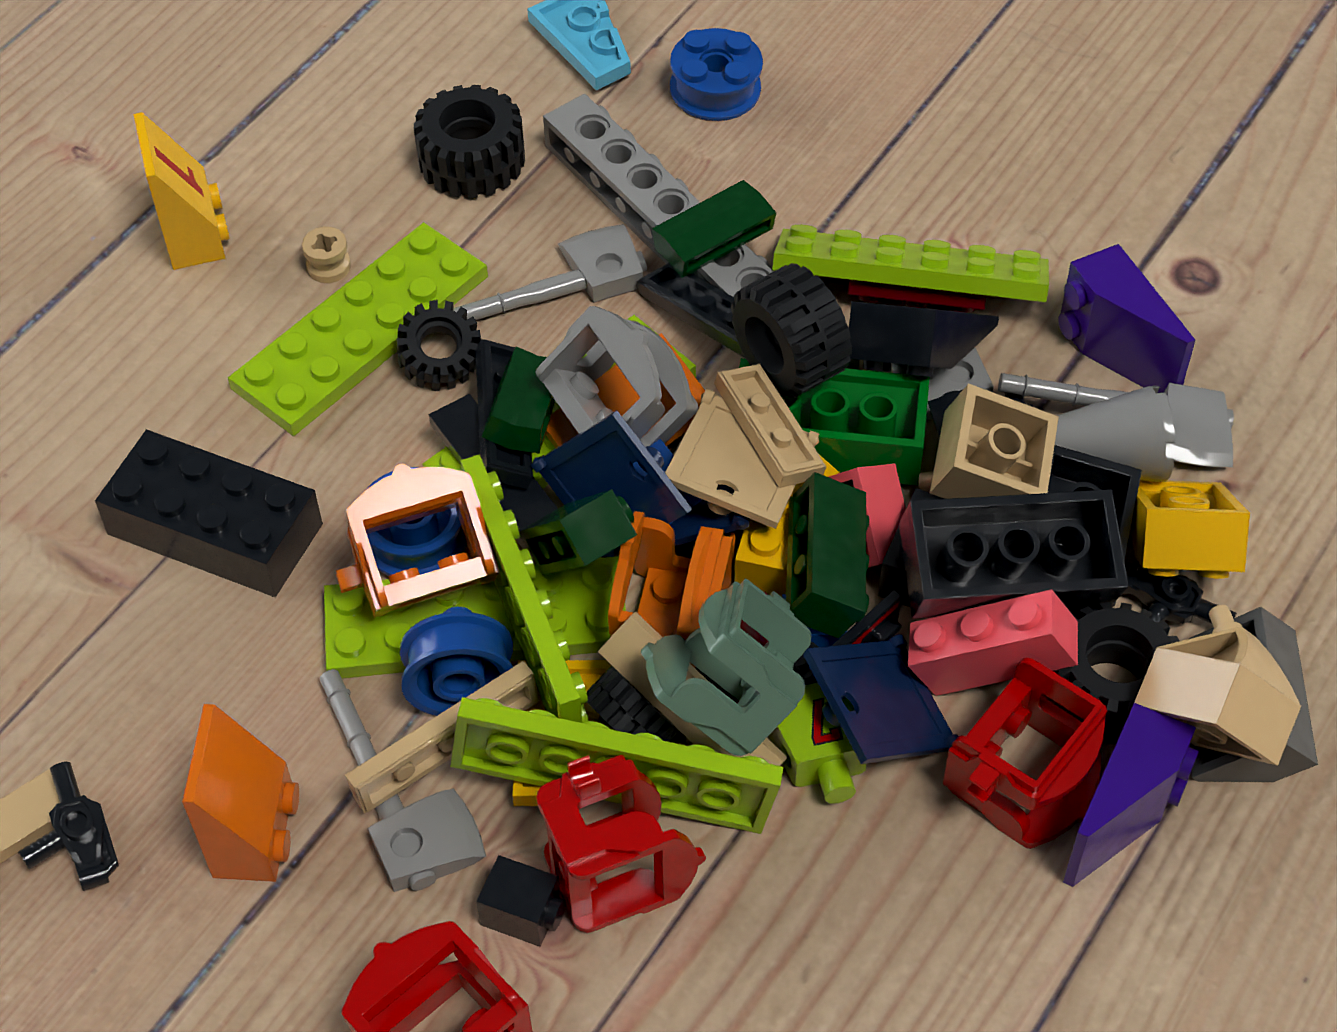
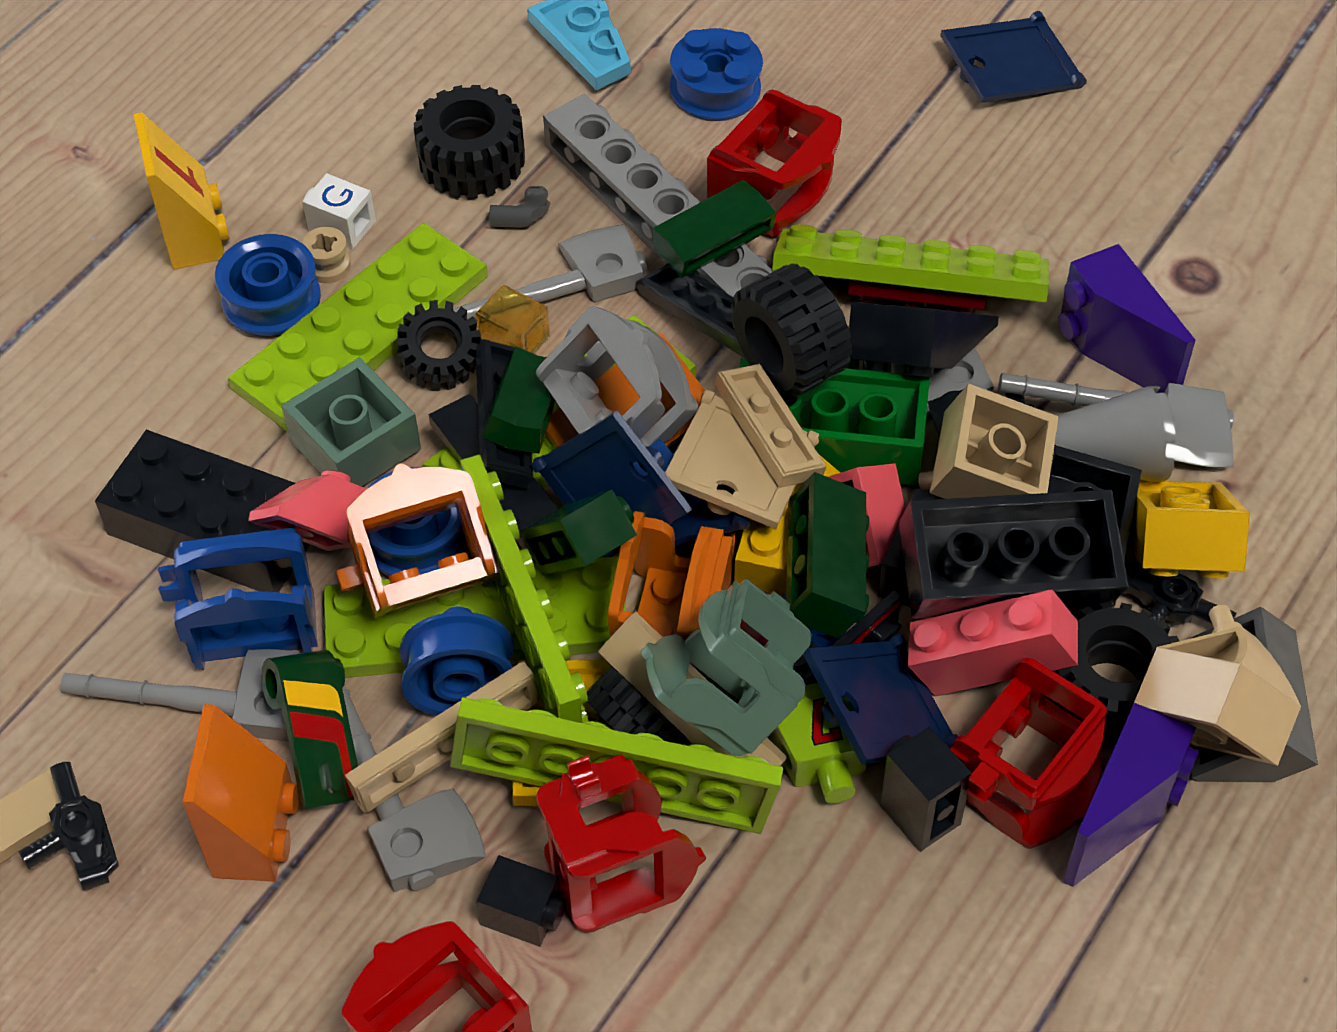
none -> light grey piece [61,649,301,742]
none -> blue animal [158,528,318,670]
none -> blue wheel [215,234,321,336]
none -> coral slope [248,471,366,551]
none -> dark green door [261,650,358,810]
none -> sand green brick [281,357,421,487]
none -> white brick [302,173,376,250]
none -> clear yellow panel [476,285,550,354]
none -> dark grey arm [489,186,550,228]
none -> red animal [707,89,842,238]
none -> black brick [880,726,971,852]
none -> dark blue container [940,11,1087,103]

